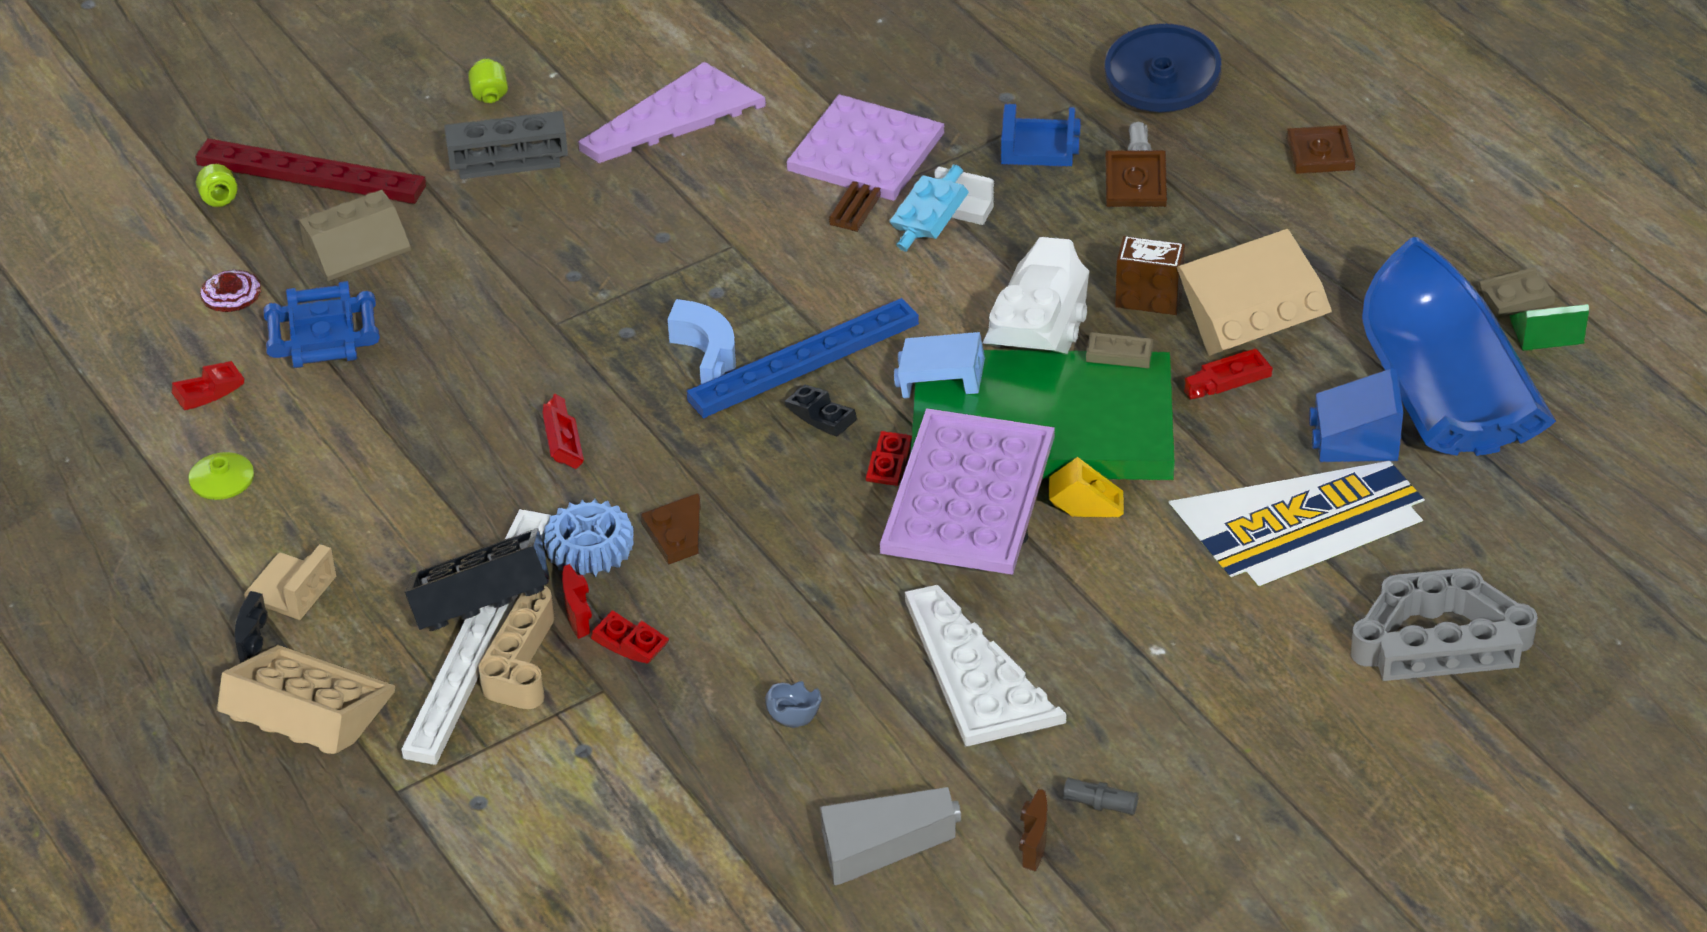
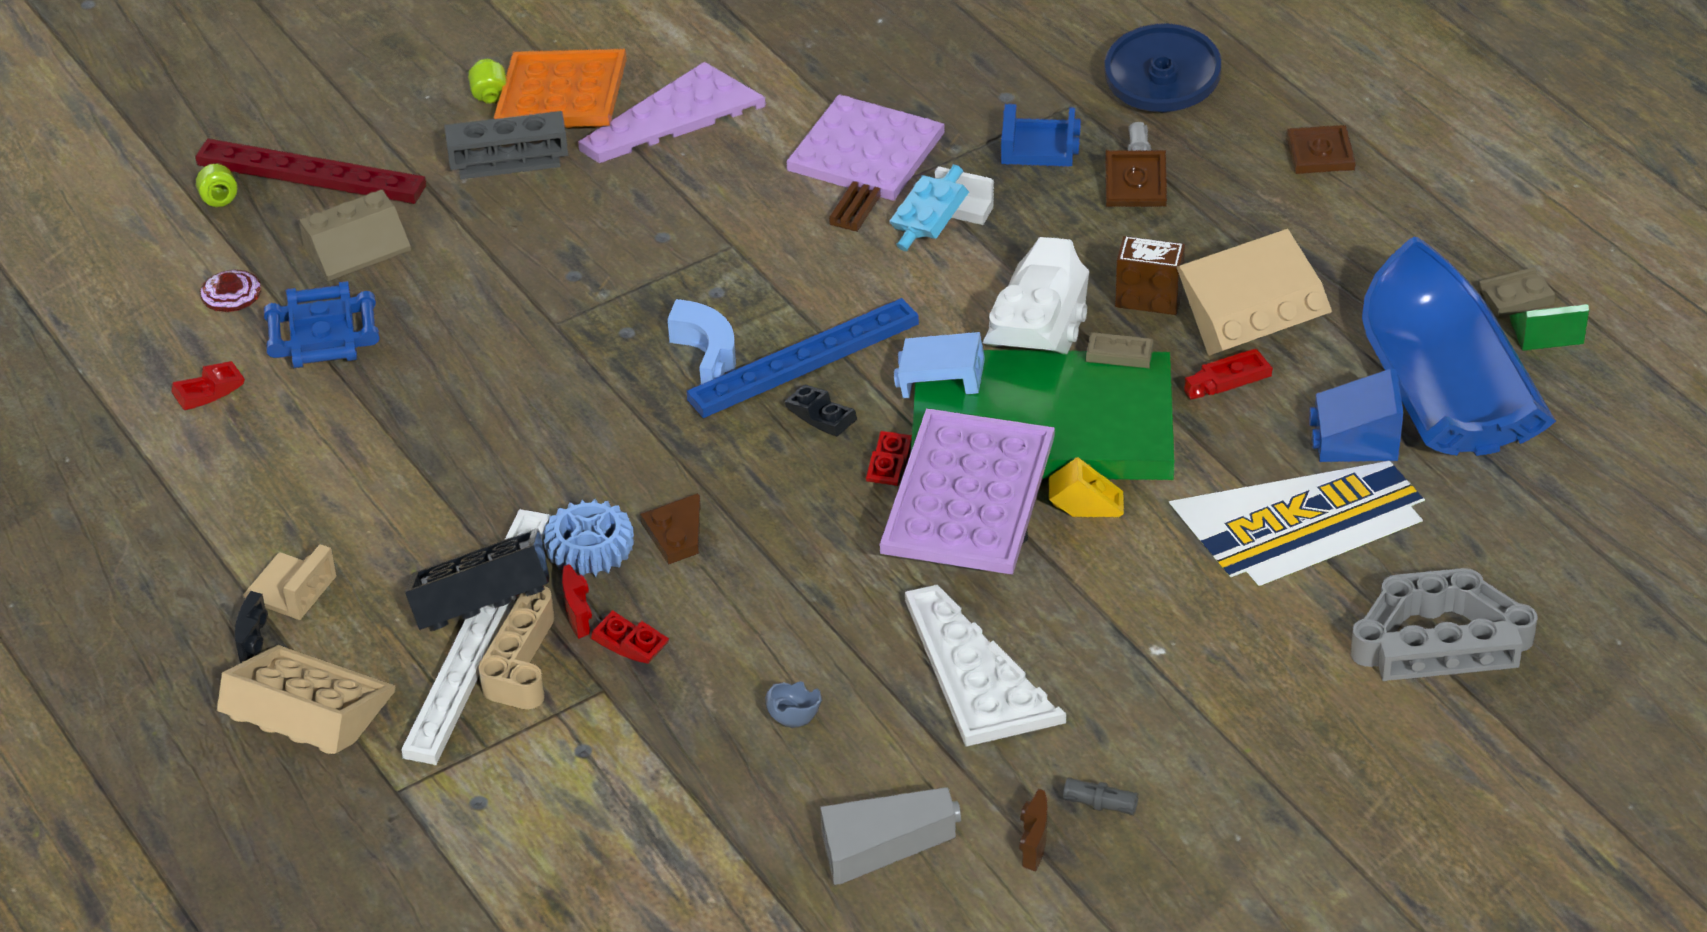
lime dish [189,452,254,500] -> none
red hinge [542,394,584,469] -> none
none -> orange plate [493,49,627,128]

